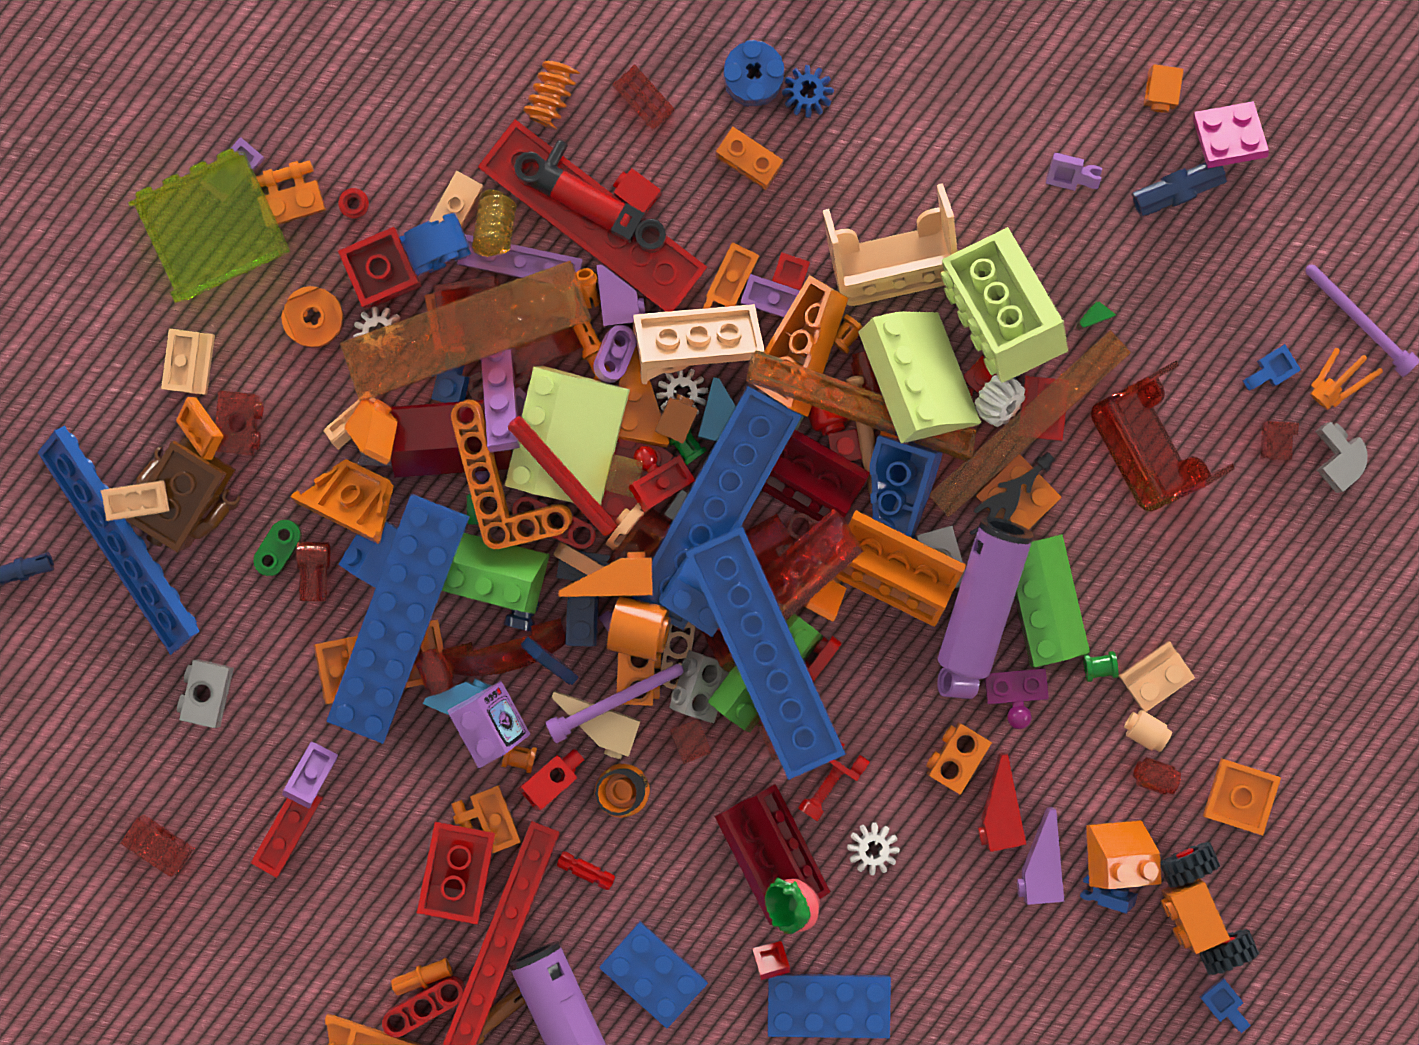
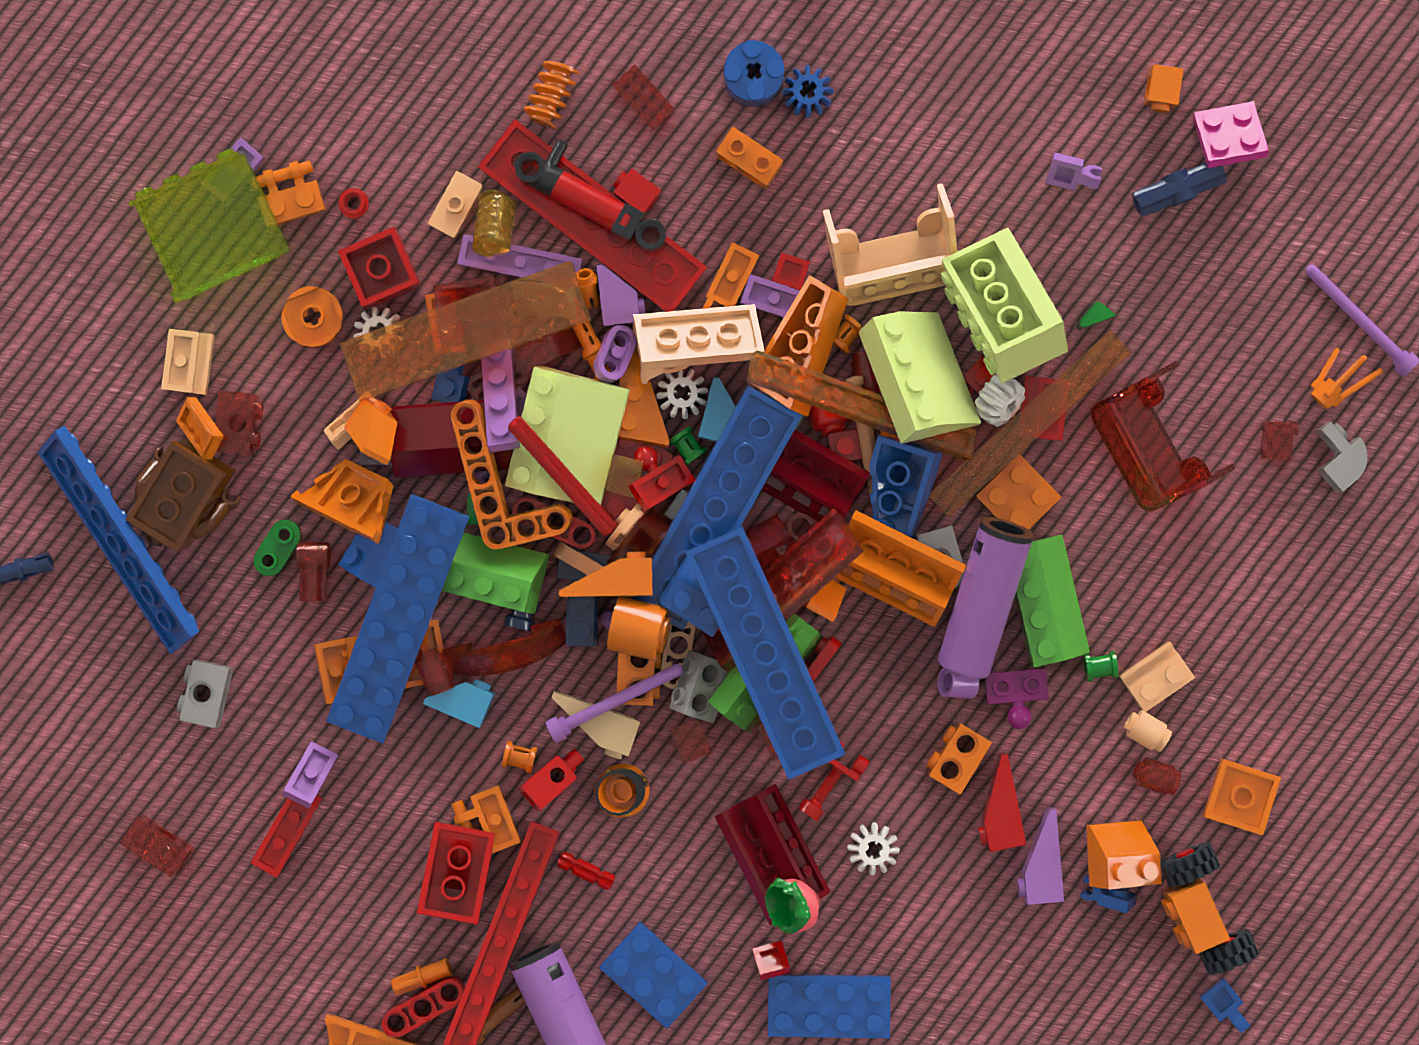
light nougat plate [101,480,169,521] -> none
blue brick [399,213,471,276] -> none
medium lavender slope [447,681,530,768] -> none
dark blue tile [521,636,579,685] -> none
dark orange brick [655,394,698,444] -> none
black piece [969,452,1055,535] -> none
blue plate [1243,344,1301,391] -> none

